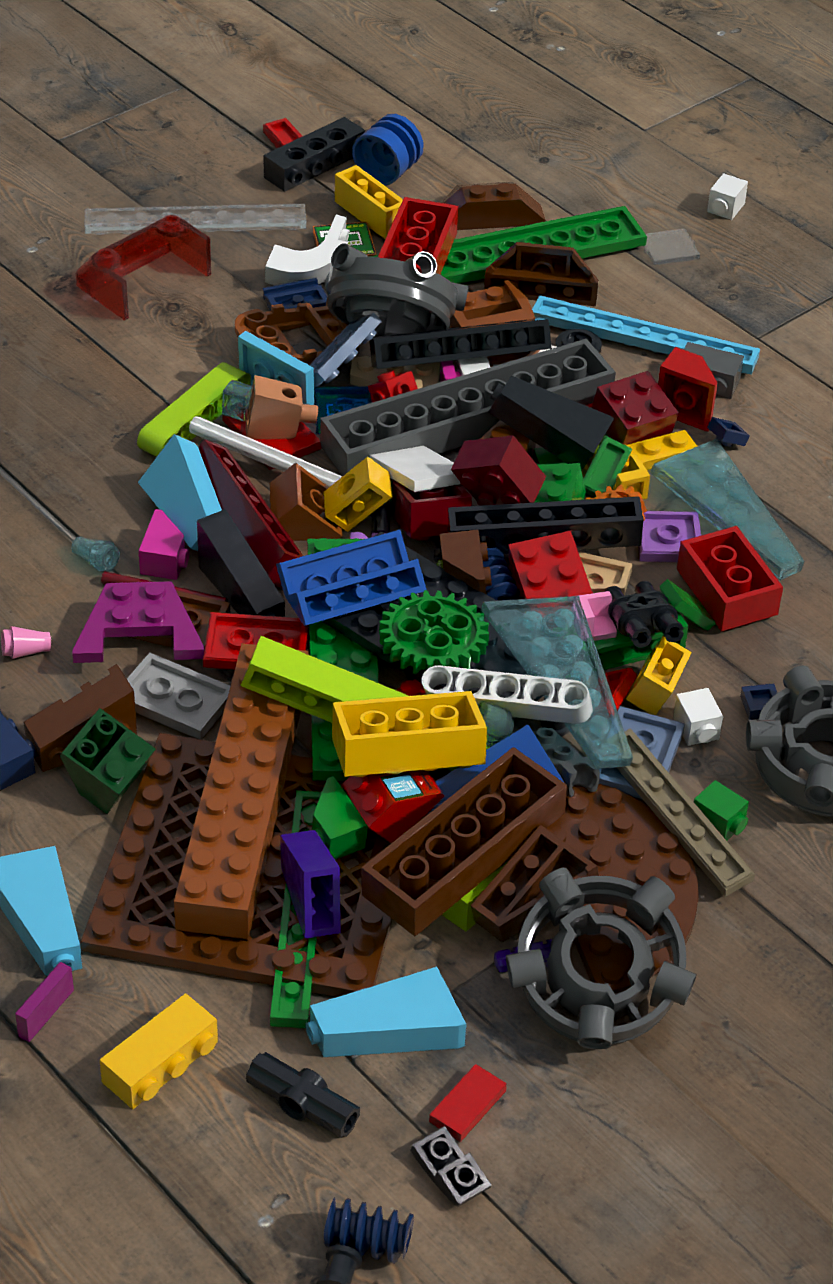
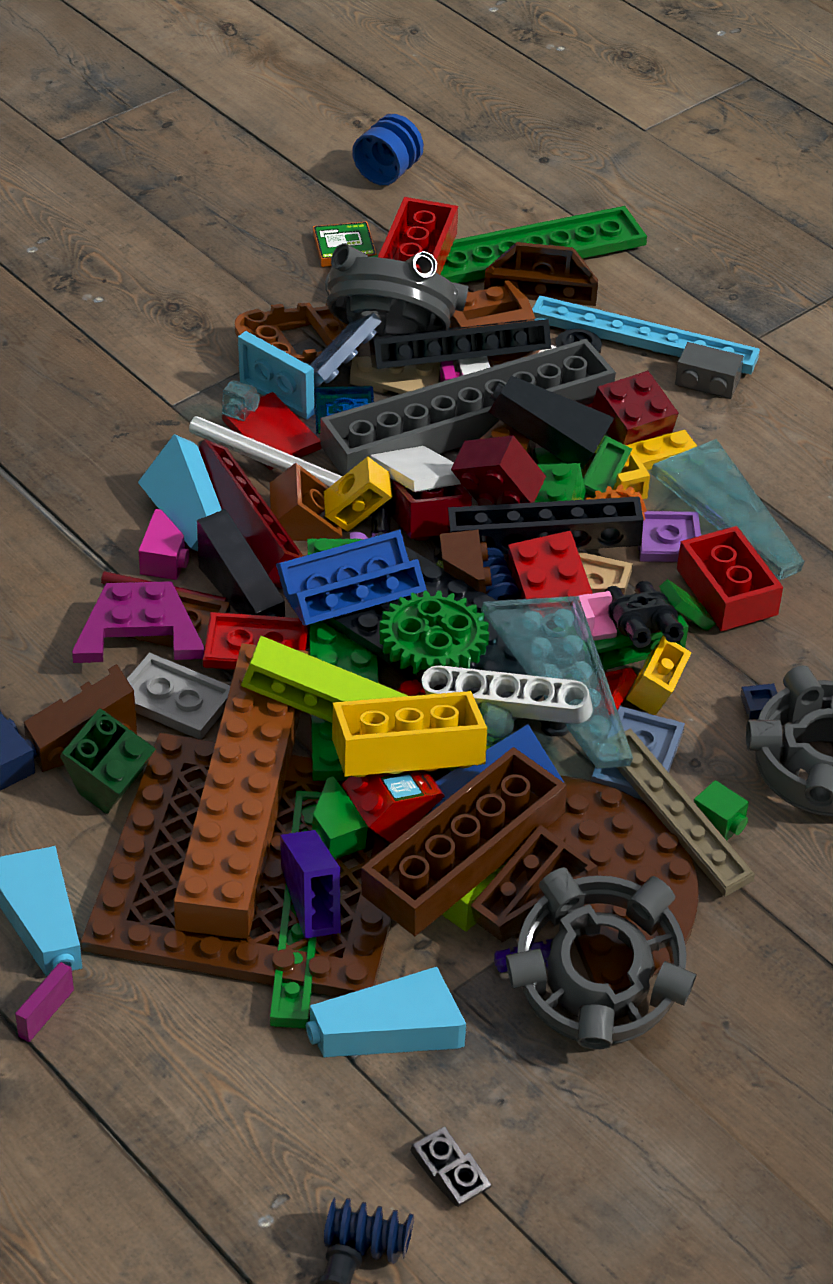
bright pink cone [1,626,51,659] -> none
clear light blue cone [72,536,120,571] -> none
clear red windscreen [75,215,211,321] -> none
clear plate [84,204,306,235] -> none
yellow brick [100,993,218,1110] -> none
lime beam [137,362,251,457] -> none
nougat torso [246,375,318,439] -> none
black piece [246,1052,360,1138] -> none
black brick [263,117,365,192] -> none
red tile [263,118,303,148] -> none
dark blue plate [263,278,327,311] -> none
white arch [265,214,350,286] -> none
yellow brick [335,165,403,239] -> none
red brick [368,370,418,402] -> none
red tile [429,1064,507,1142] -> none
reddish brown wedge [441,182,546,230] -> none
dark grey plate [533,728,600,797] -> none
clear piece [644,229,700,265] -> none
red slope [658,347,718,432] -> none
white brick [673,688,723,746] -> none
white brick [707,173,748,220] -> none
dark blue plate [707,417,750,447] -> none

